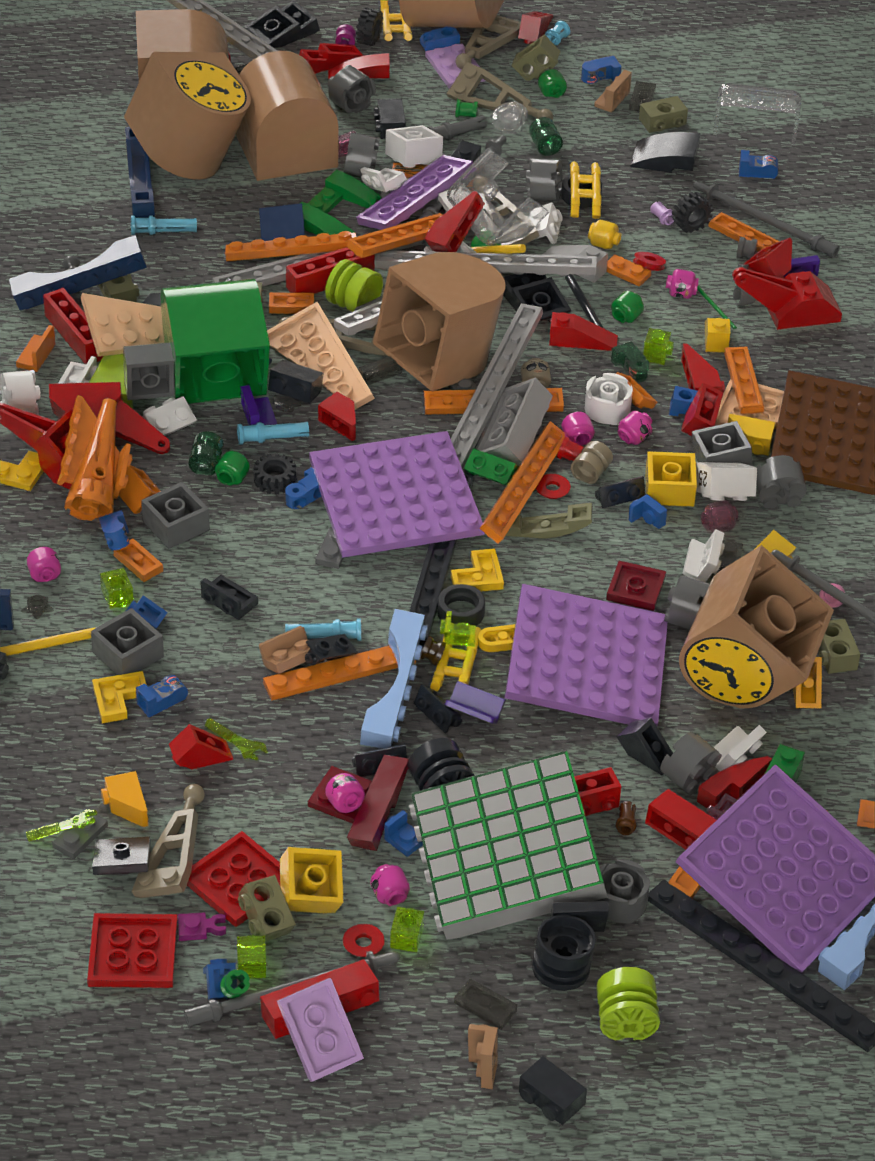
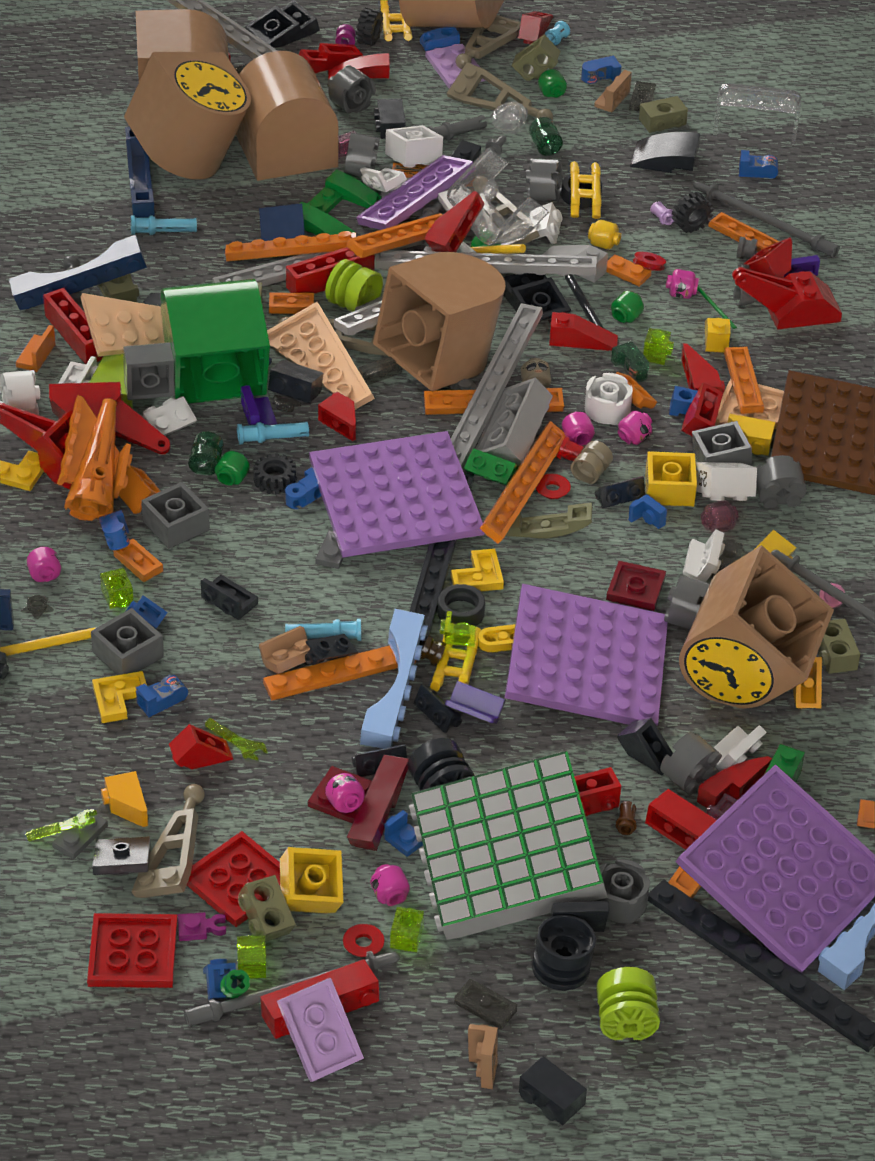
green bush [455,99,478,118] -> none

